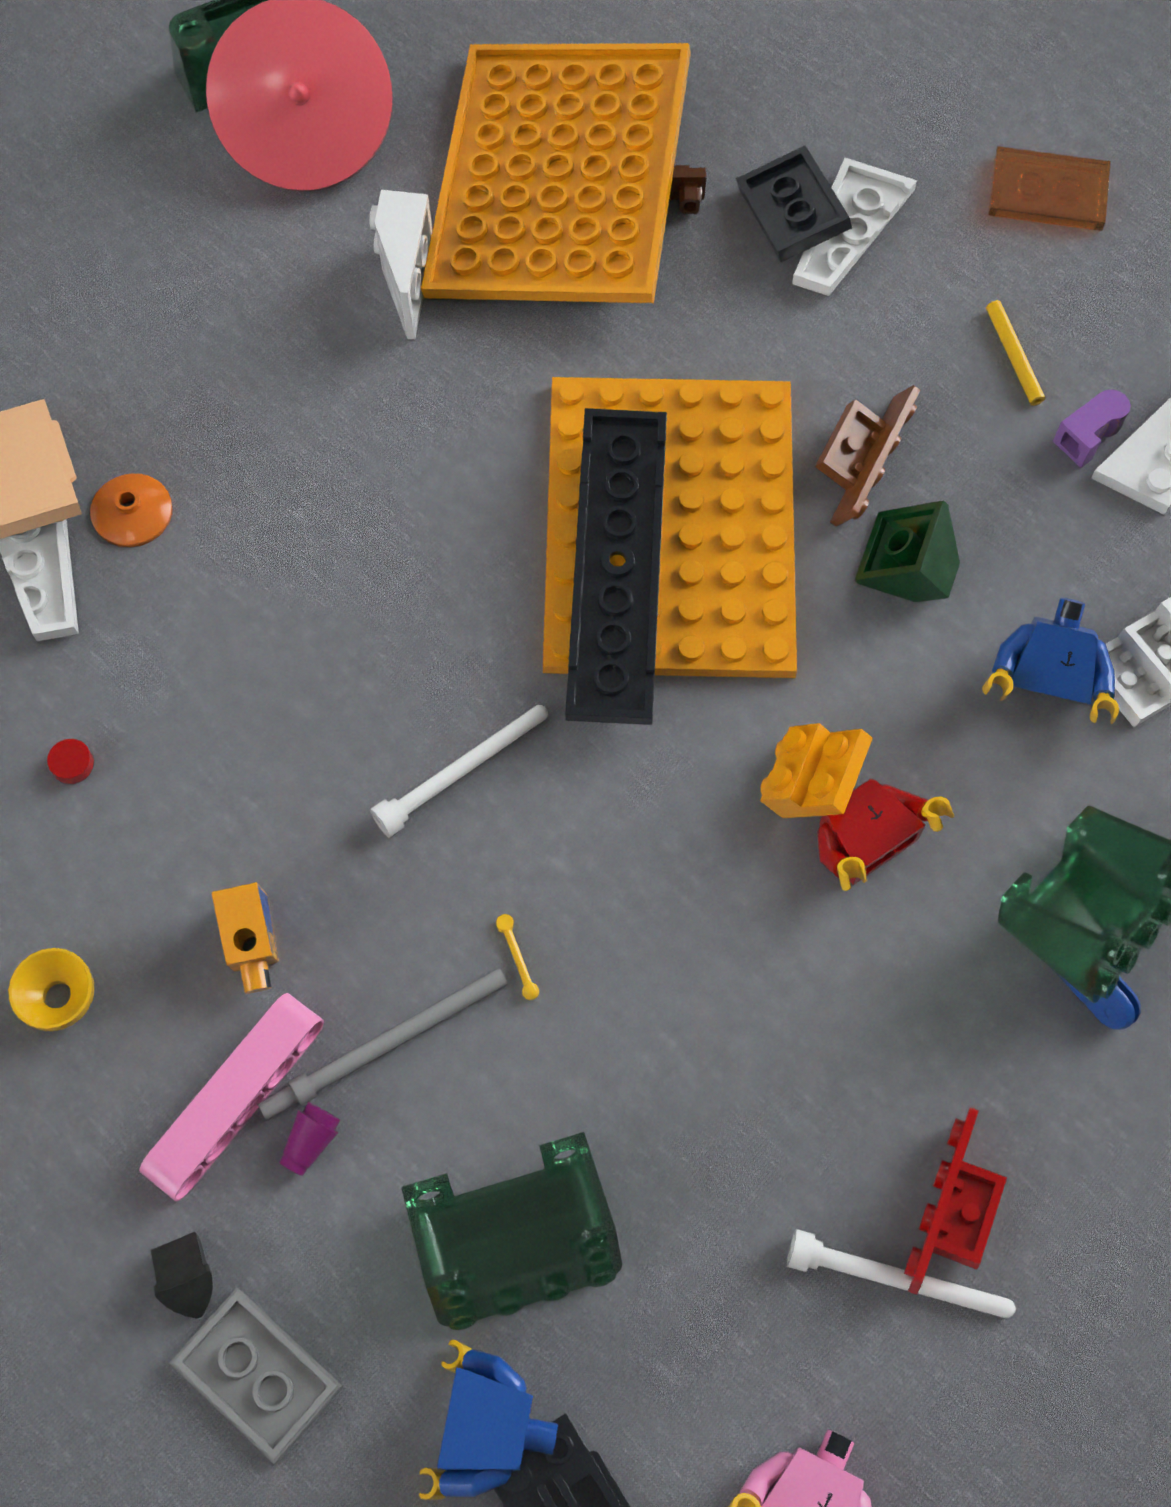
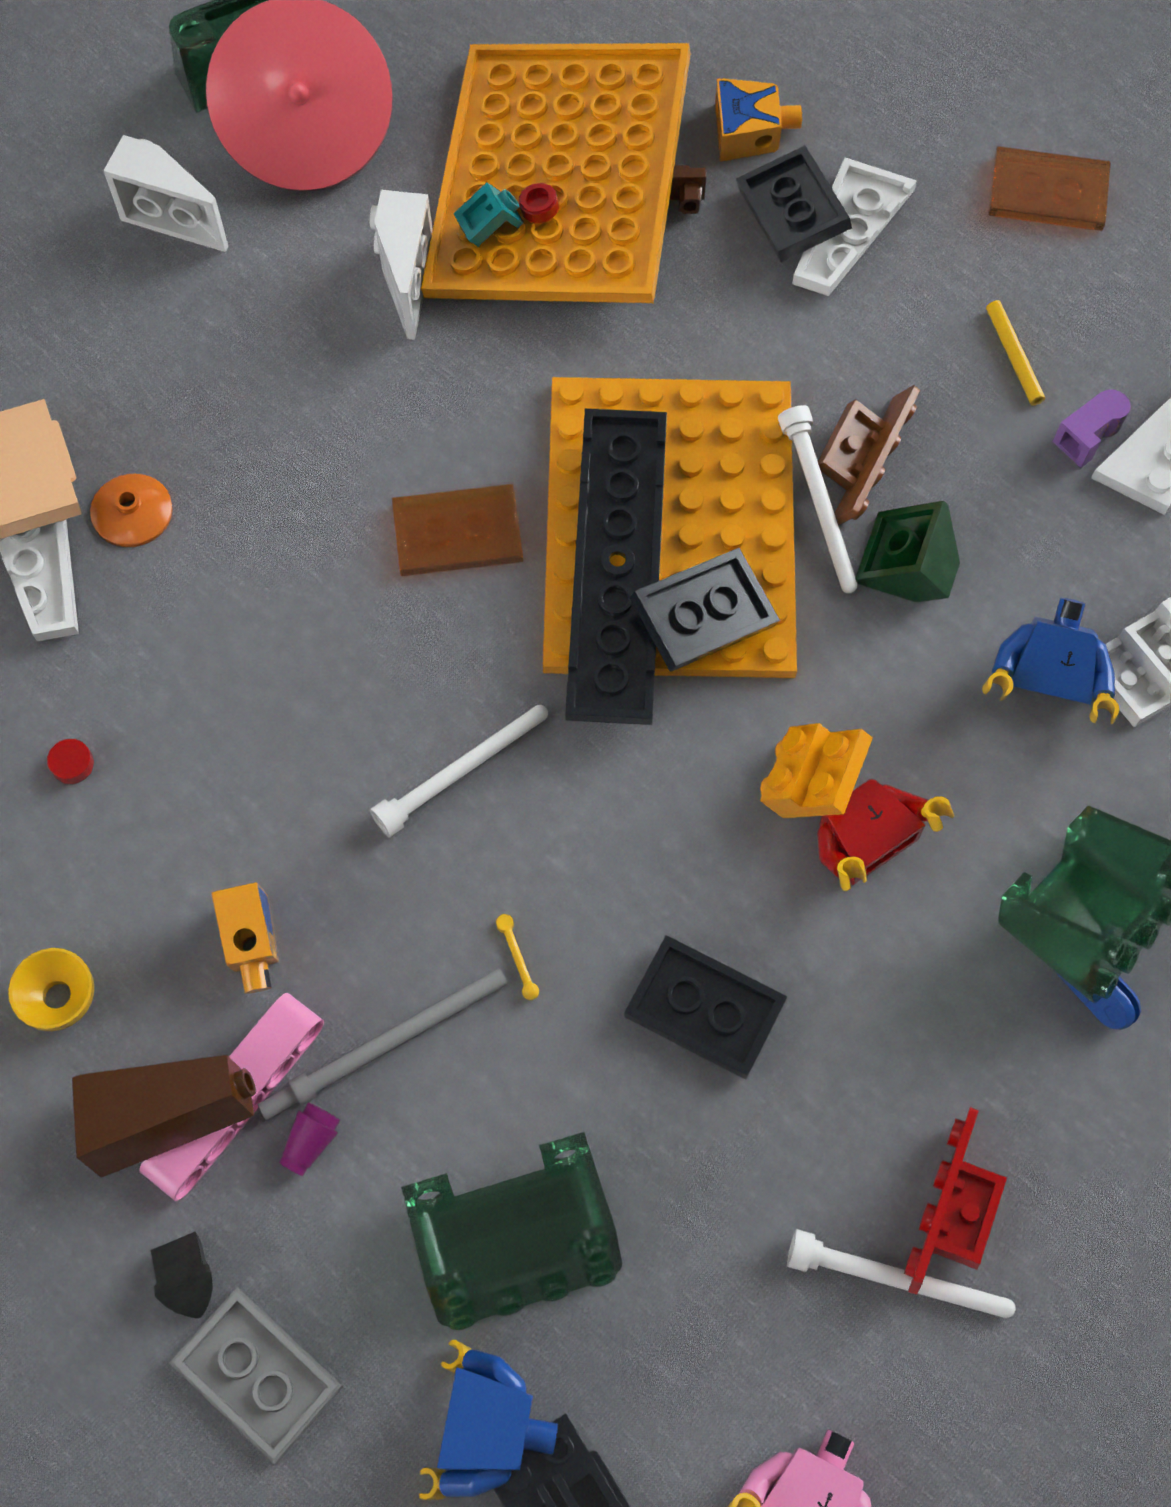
none -> reddish brown slope [72,1055,256,1178]
none -> white slope [103,135,228,252]
none -> clear orange tile [392,484,523,576]
none -> teal bracket [454,182,524,246]
none -> red tile [518,183,559,223]
none -> black plate [624,935,788,1080]
none -> plate [629,548,780,672]
none -> light orange torso [715,78,802,161]
none -> white piece [778,405,857,594]

